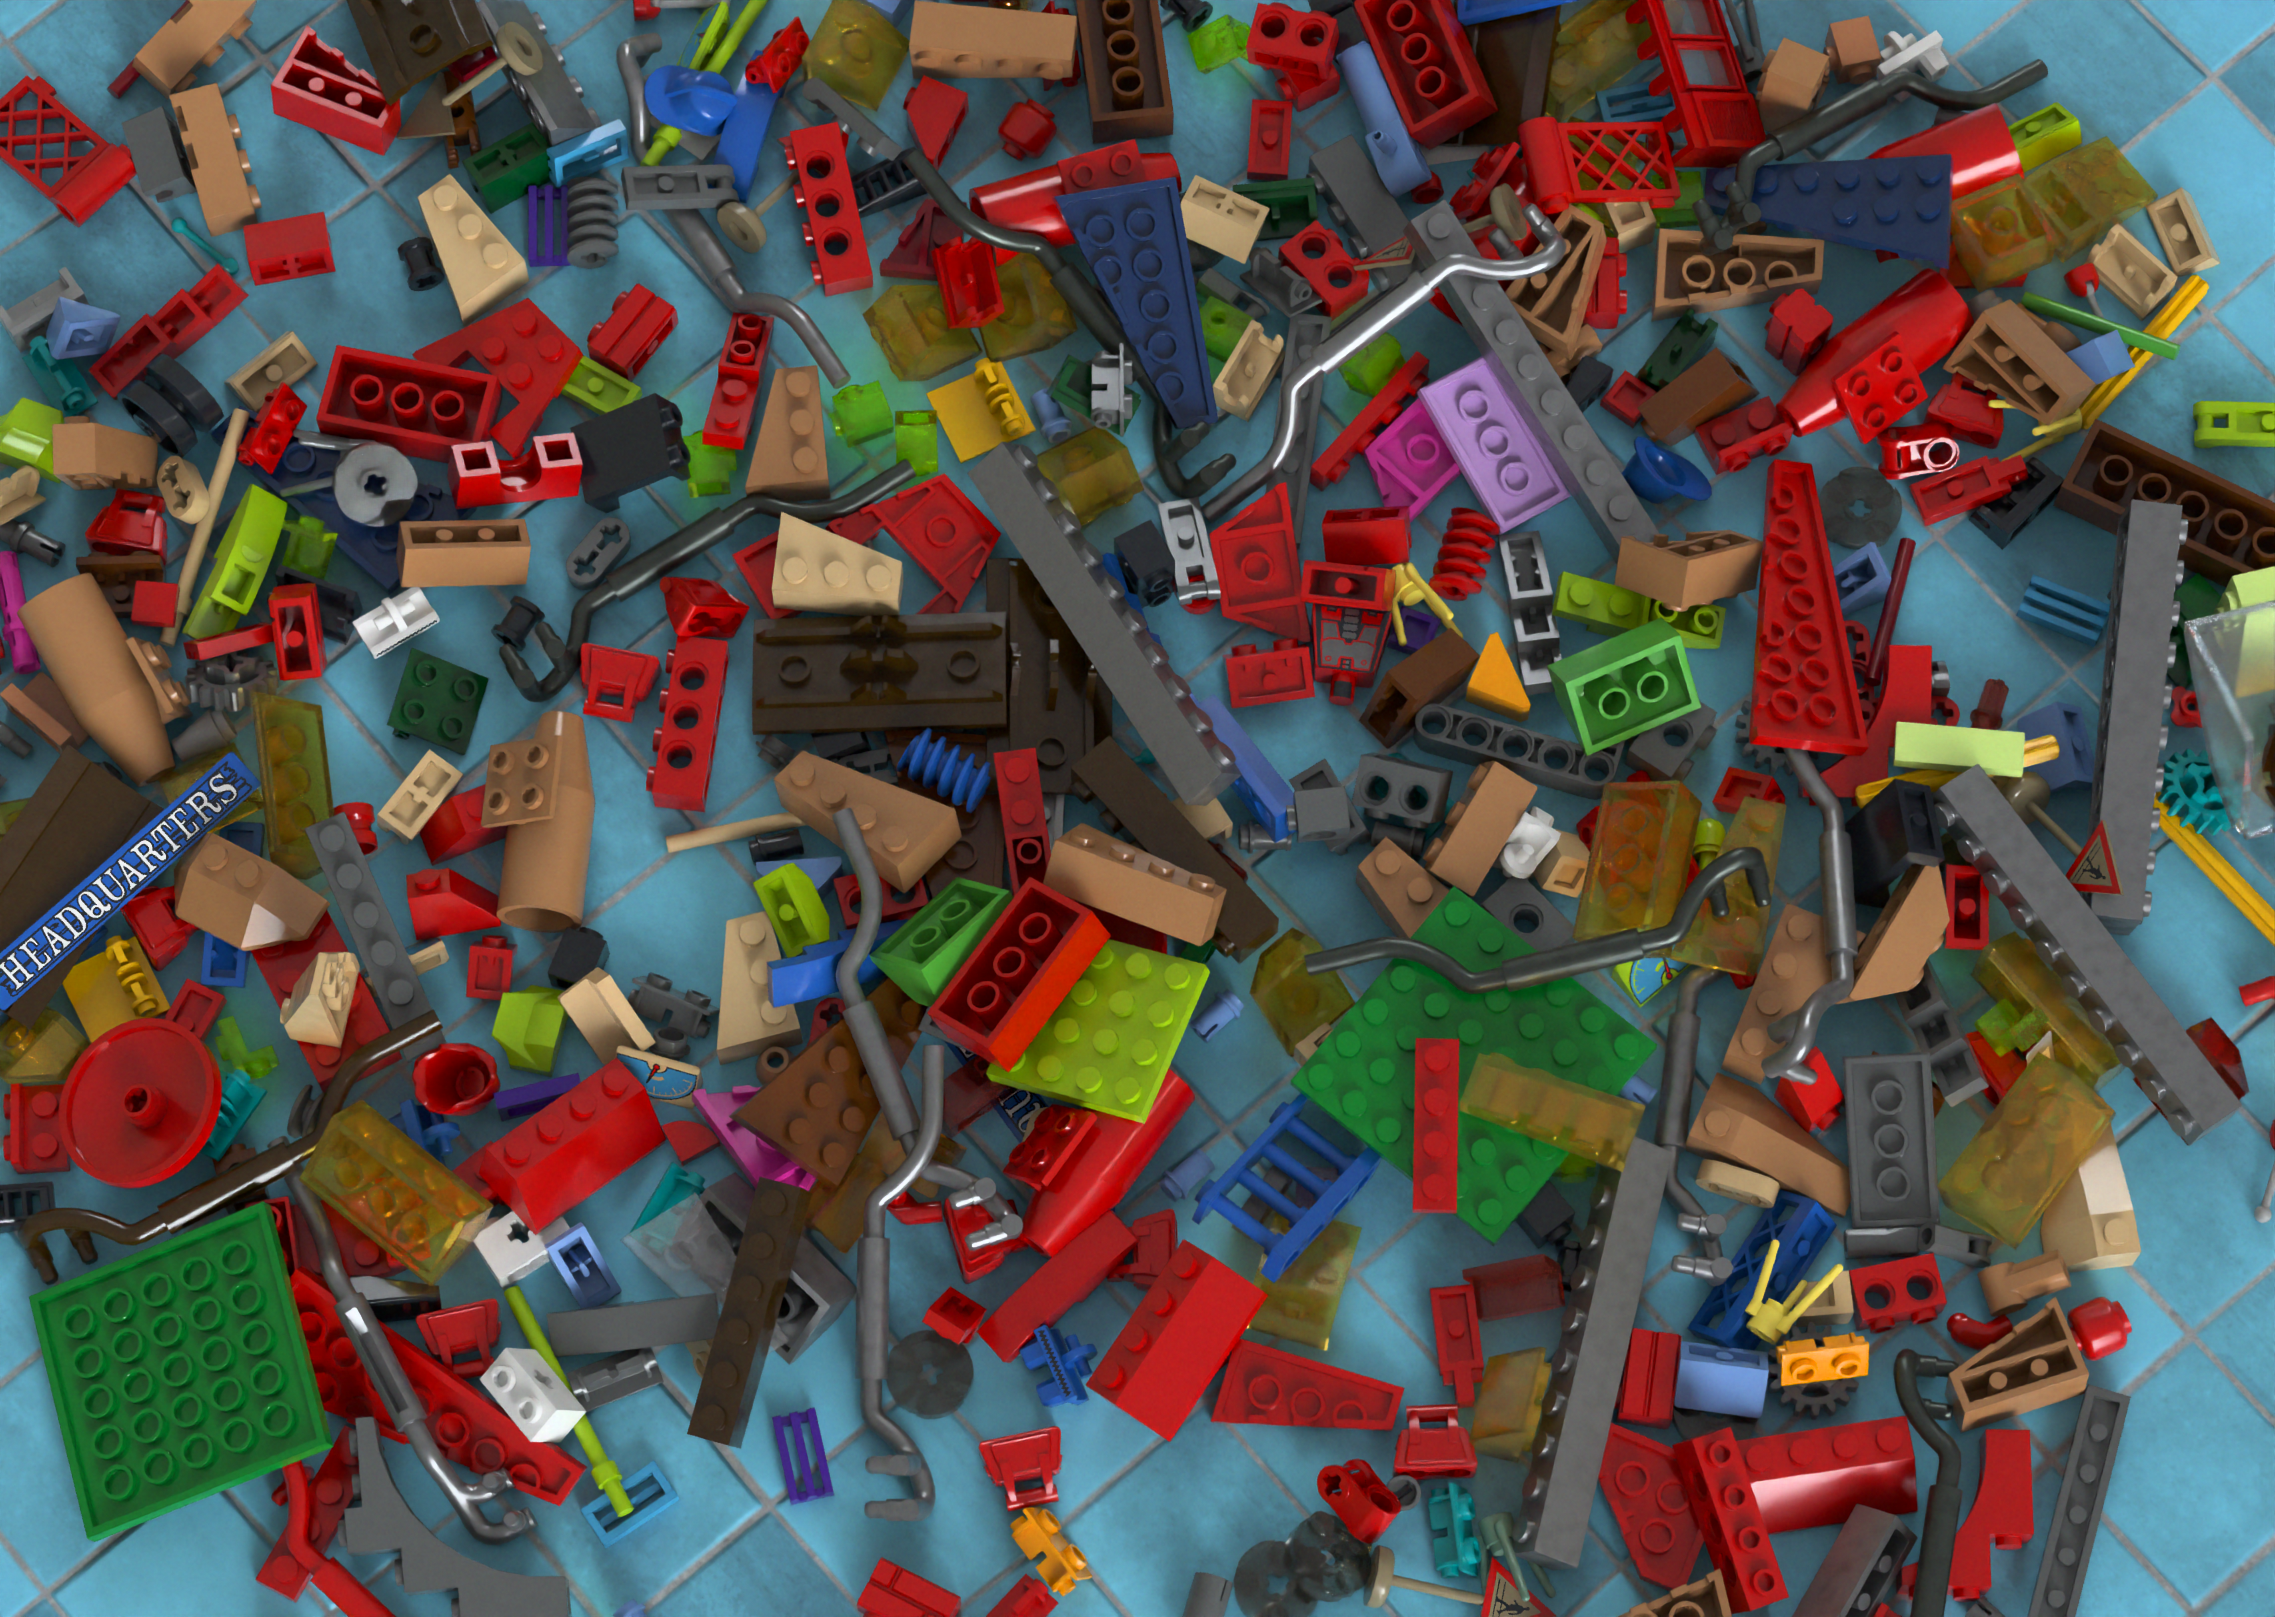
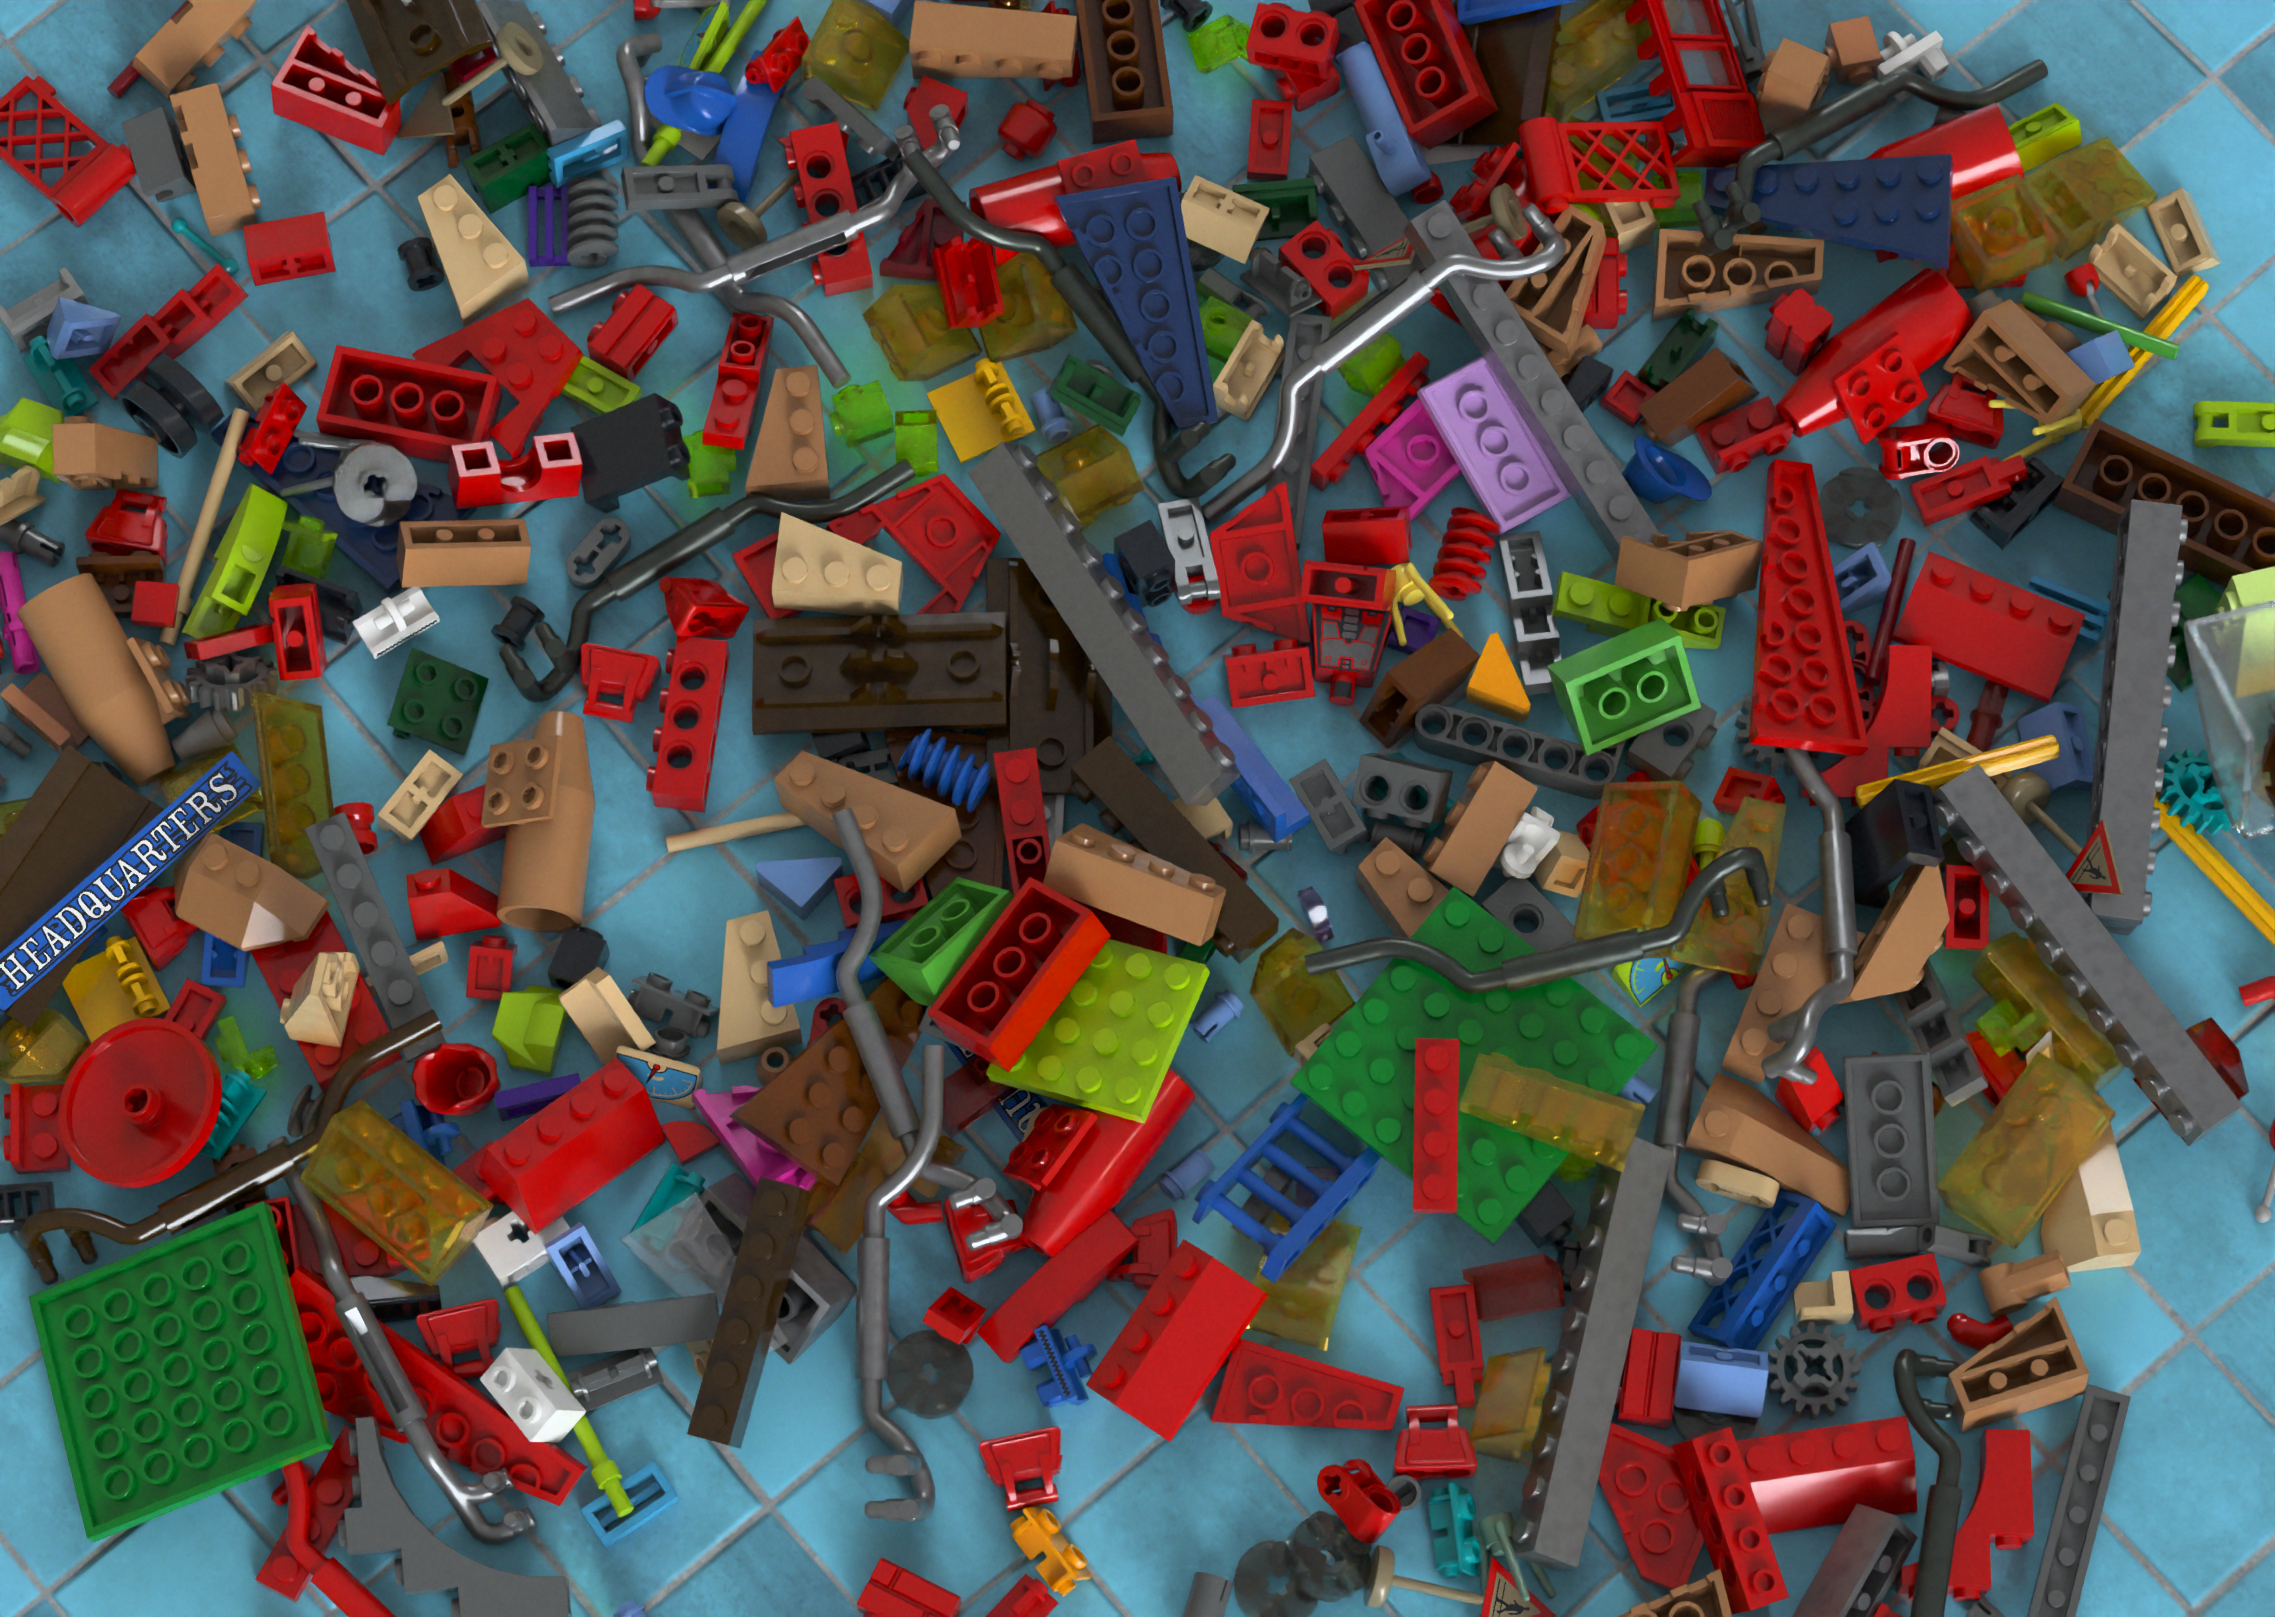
tan beam [157,455,210,525] -> none
black pin [748,828,804,866] -> none
lime slope [753,863,830,958] -> none
dark grey plate [756,734,796,769] -> none
dark purple tile [772,1407,834,1505] -> none
dark grey hinge [1091,343,1132,436] -> none
dark grey brick [1286,786,1350,843] -> none
light yellow plant [1745,1239,1843,1345] -> none
light orange hinge [1775,1332,1869,1386] -> none
yellowish green tile [1893,722,2025,777] -> none
red head [2067,1297,2132,1361] -> none
red plate [2170,686,2213,728] -> none
none -> flat silver piece [547,104,961,316]
none -> clear purple tile [1297,886,1334,943]
none -> red slope [1892,551,2086,704]

